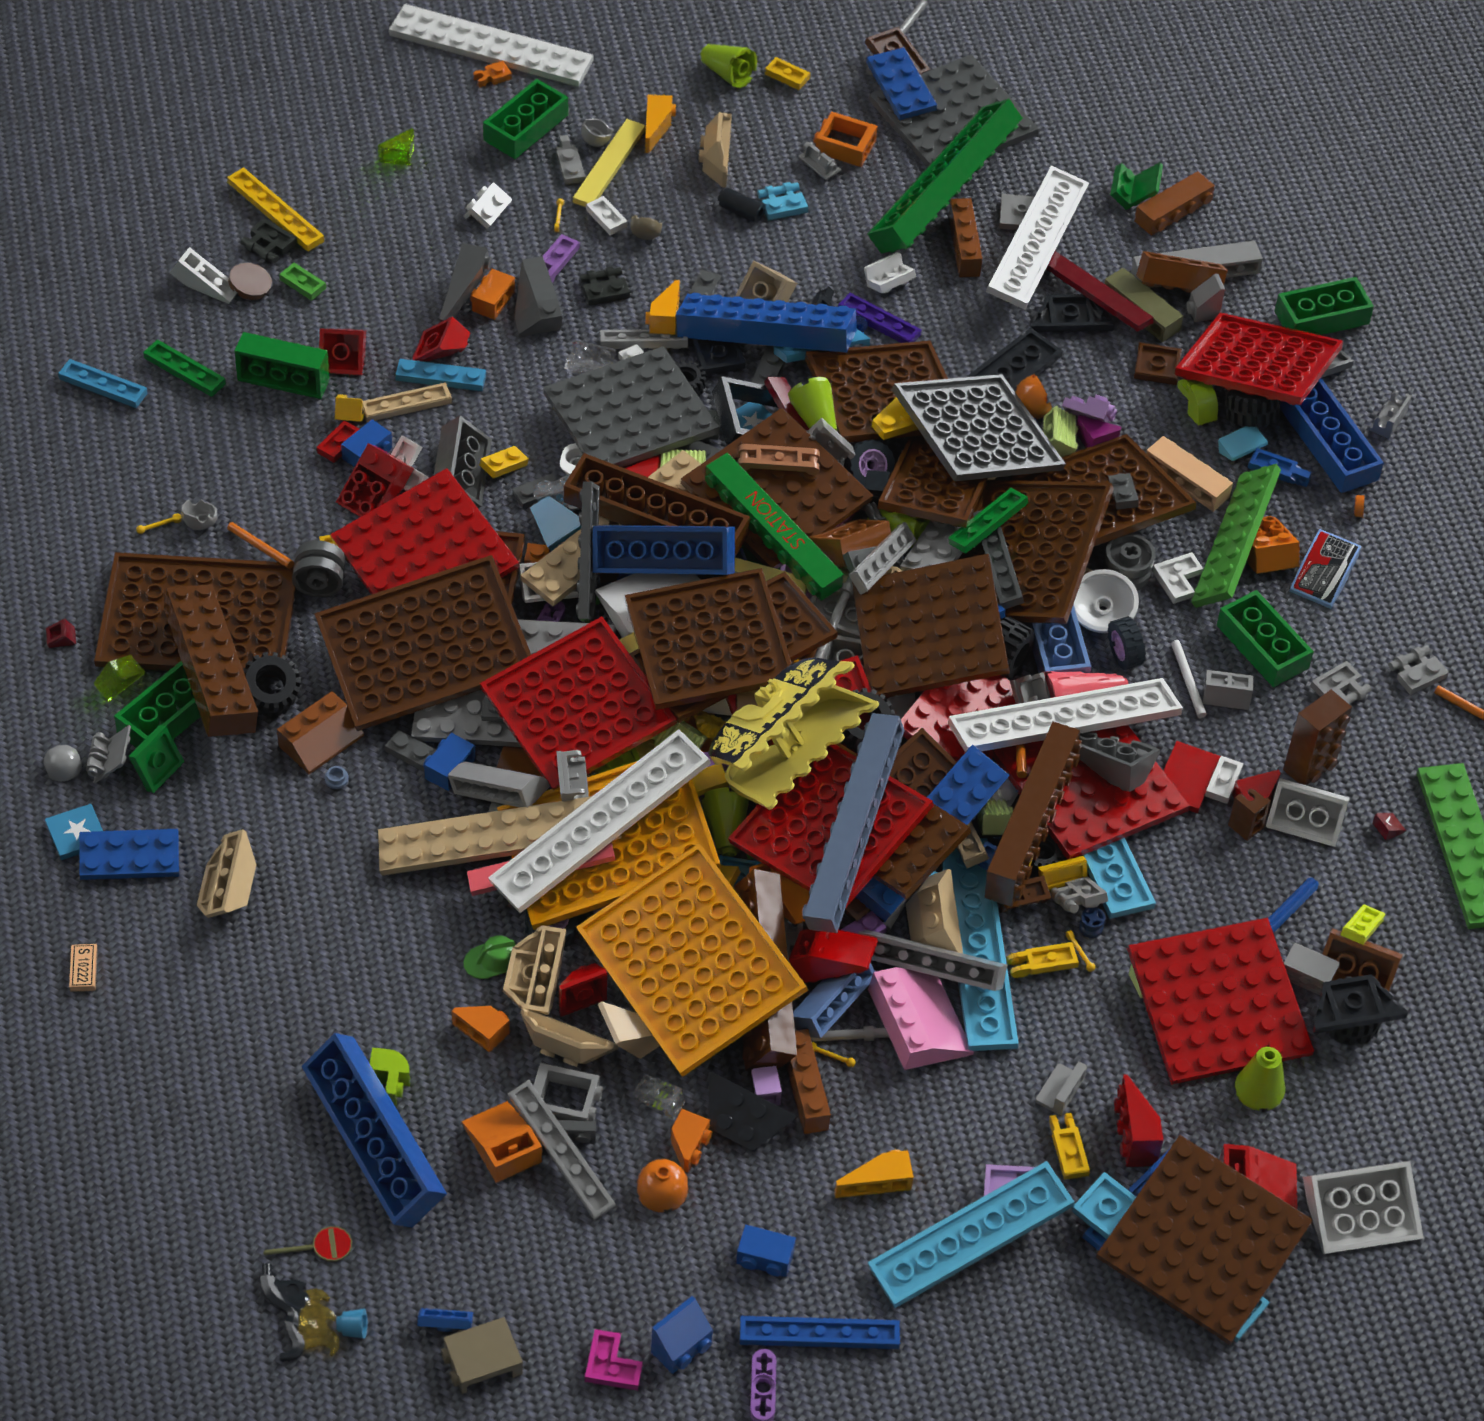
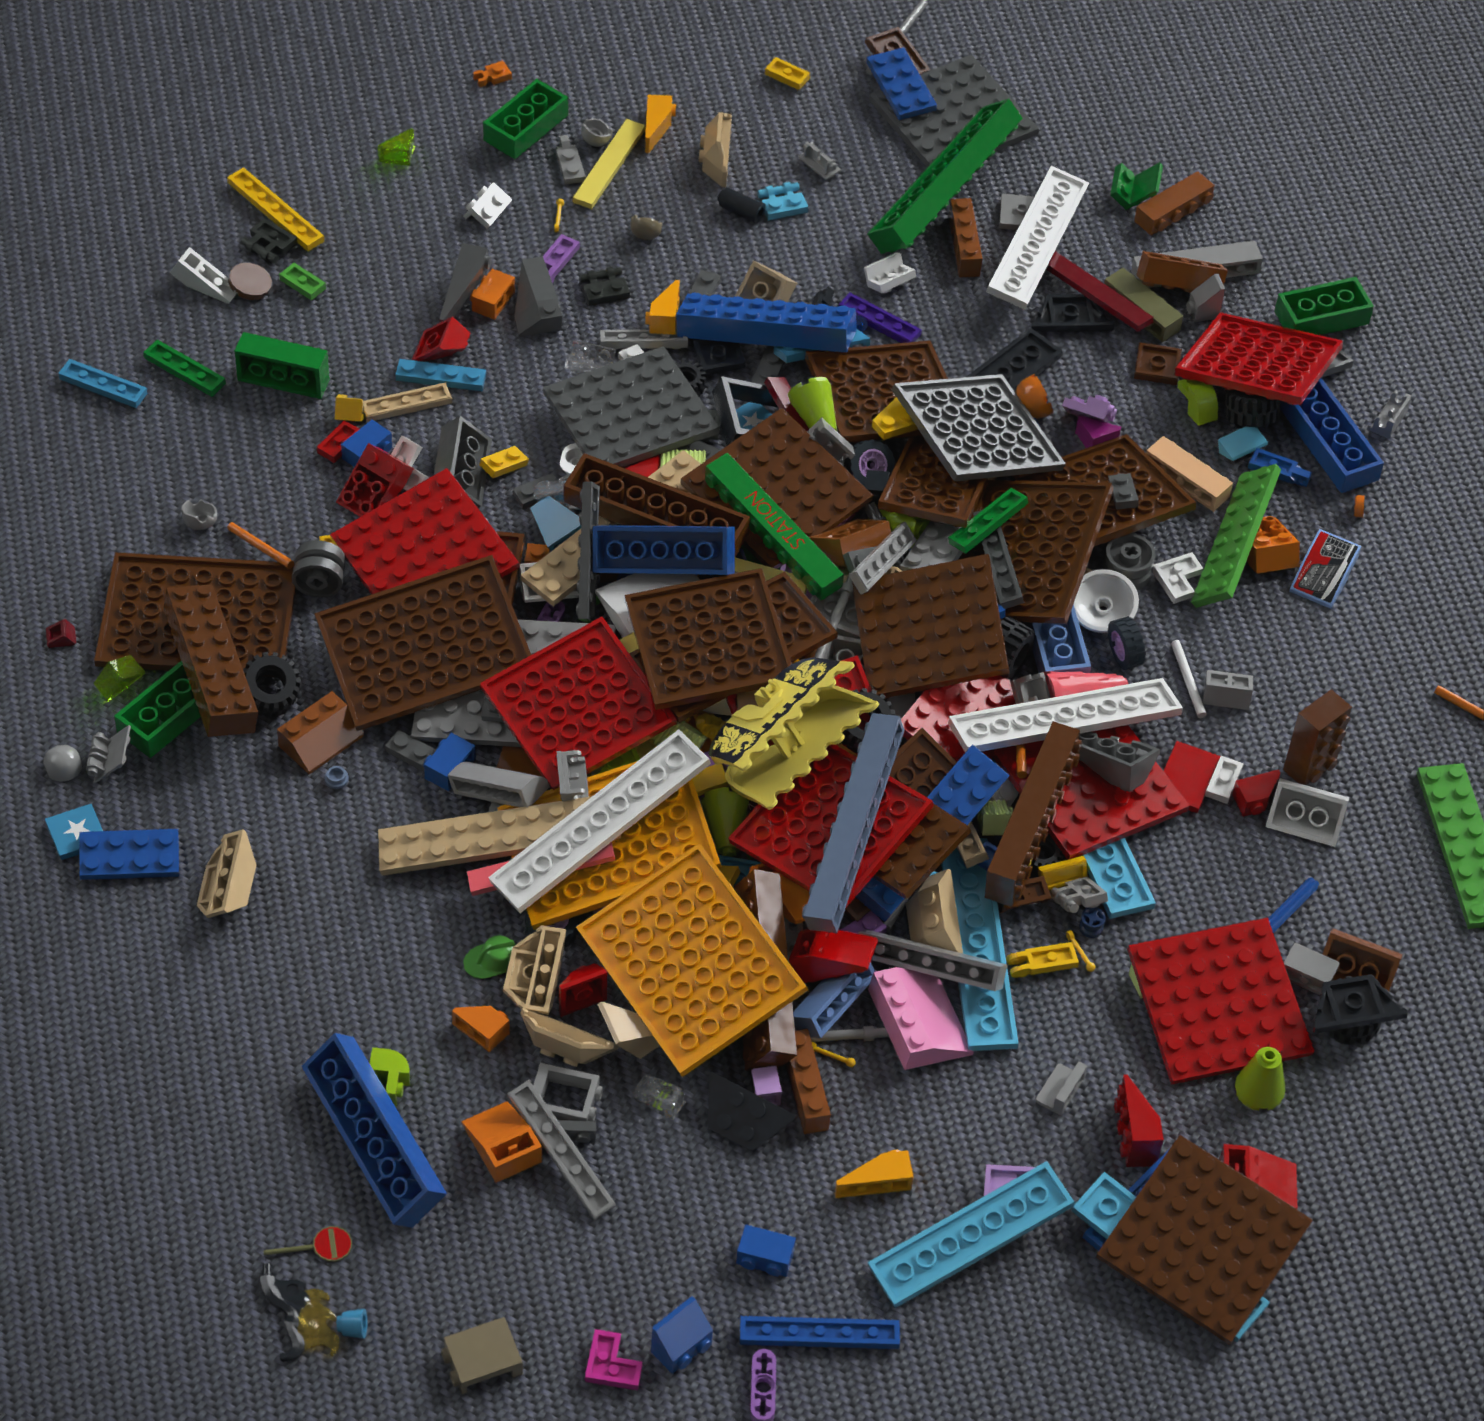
light nougat tile [69,944,97,992] -> none
green plate [129,725,184,793] -> none
yellow hinge [136,513,182,534] -> none
red slope [319,328,366,375] -> none
white plate [389,4,593,87] -> none
blue plate [417,1308,473,1332] -> none
white plate [586,196,628,235] -> none
orange cylinder [637,1159,688,1212] -> none
orange slope [671,1109,712,1173] -> none
lime cone [700,44,757,88] -> none
nougat plate [738,444,820,475] -> none
orange window [813,111,878,167] -> none
yellowish green brick [1043,406,1078,457] -> none
yellow hinge [1049,1113,1090,1180] -> none
green brick [1216,590,1314,687] -> none
reddish brown hinge [1228,789,1271,841] -> none
white slope [1303,1161,1423,1254] -> none
light grey plate [1310,661,1371,704] -> none
neon yellow tile [1341,905,1385,945] -> none
dark red slope [1372,813,1406,841] -> none
light grey plate [1388,645,1449,695] -> none

